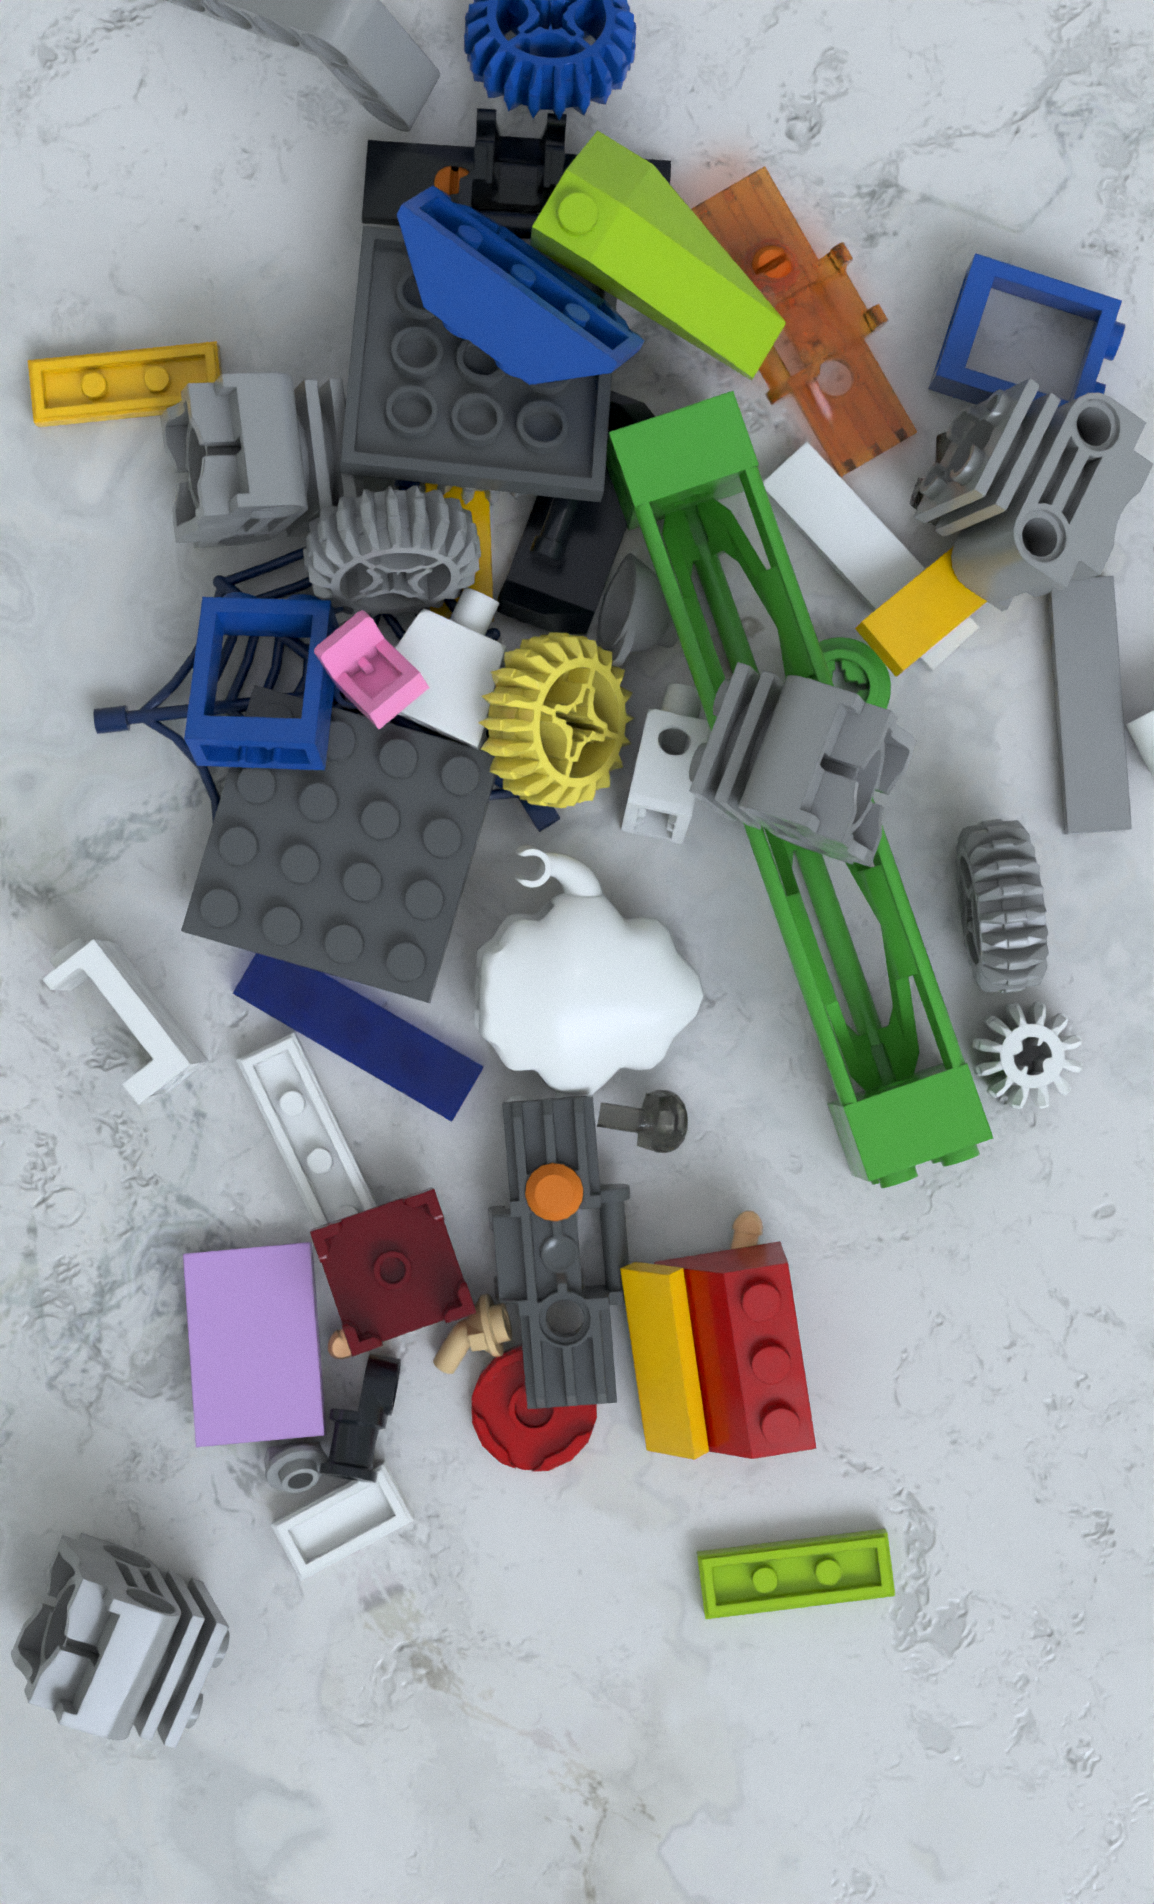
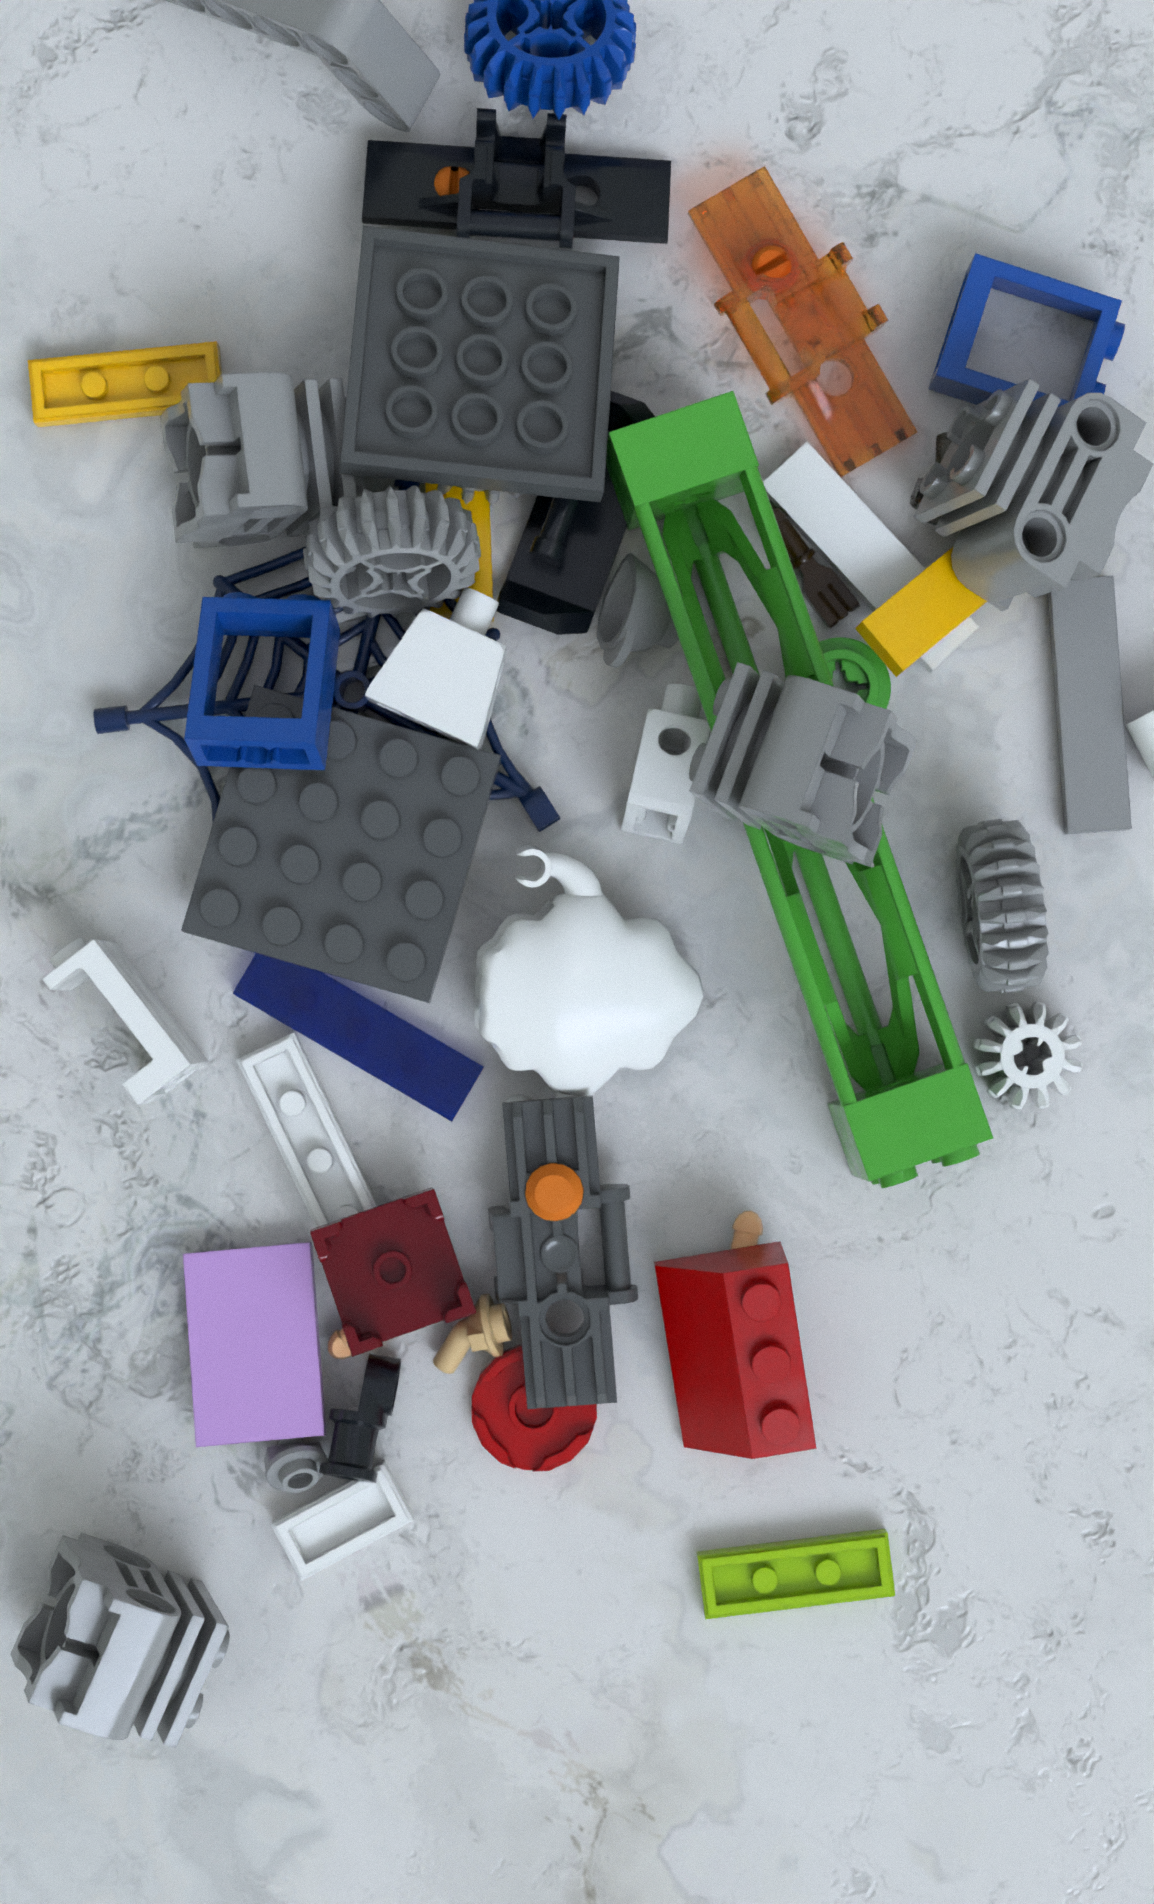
bright pink bracket [314,610,429,729] -> none
blue wedge [397,186,645,385] -> none
light yellow gear [478,632,635,808] -> none
lime wedge [530,130,786,381] -> none
clear smoke plate [597,1090,688,1153] -> none
yellow tile [620,1262,709,1460] -> none
none -> dark brown piece [772,506,860,629]

